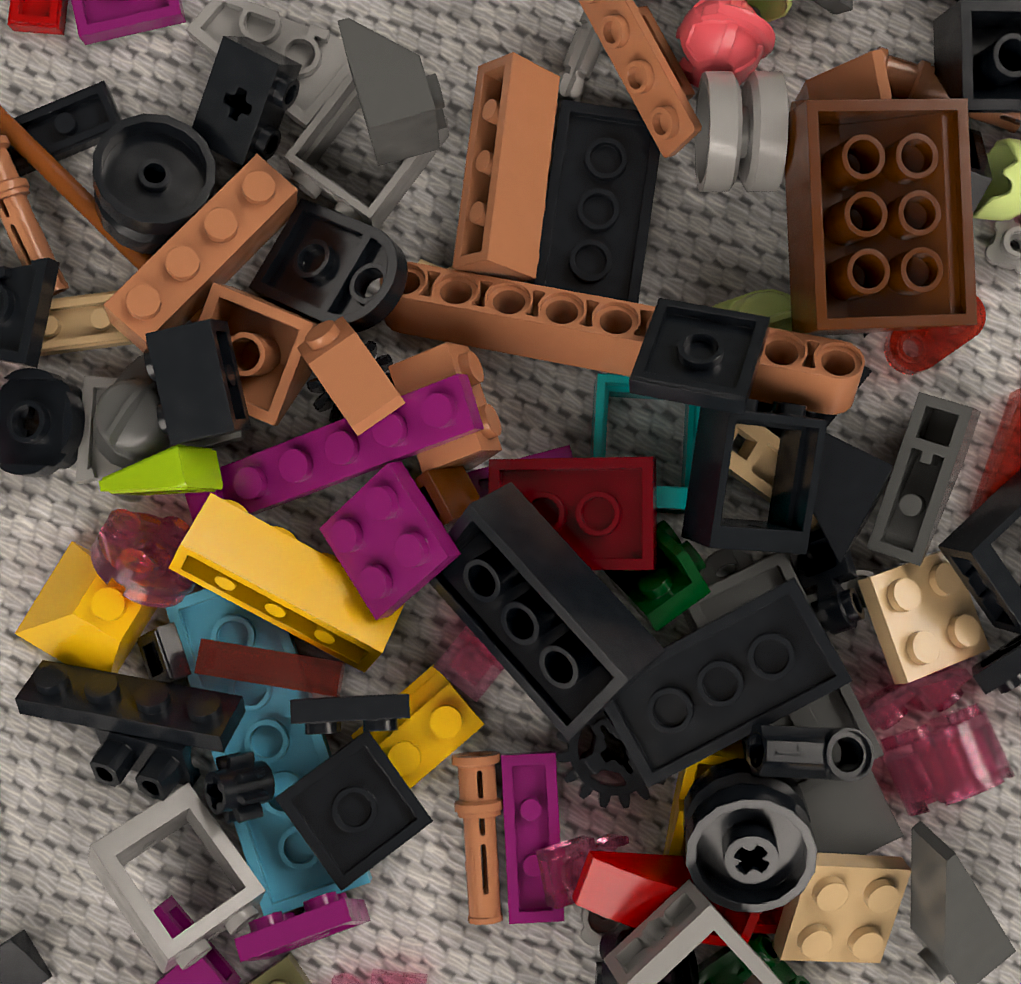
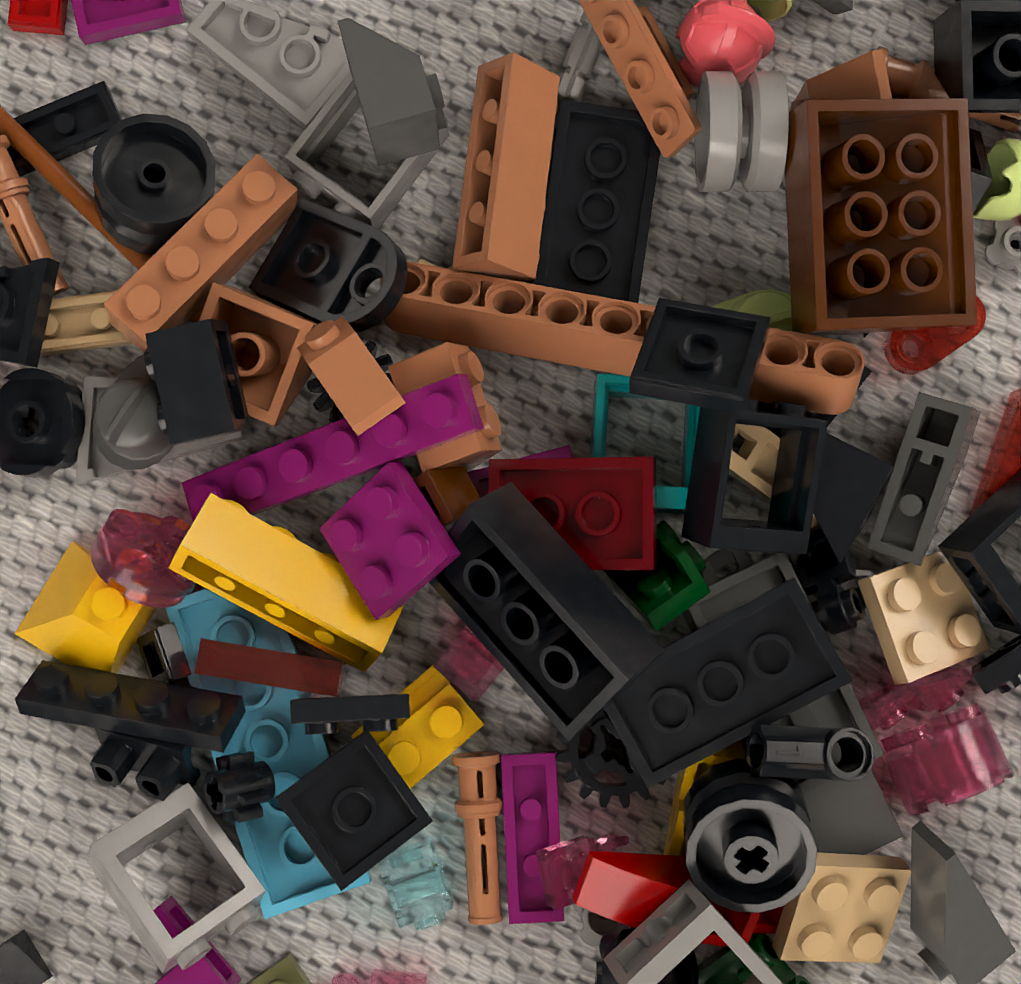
lime slope [99,444,223,496] -> none
black brick [192,36,302,166] -> none
magenta plate [234,891,371,962] -> none
none -> clear light blue brick [378,836,455,930]

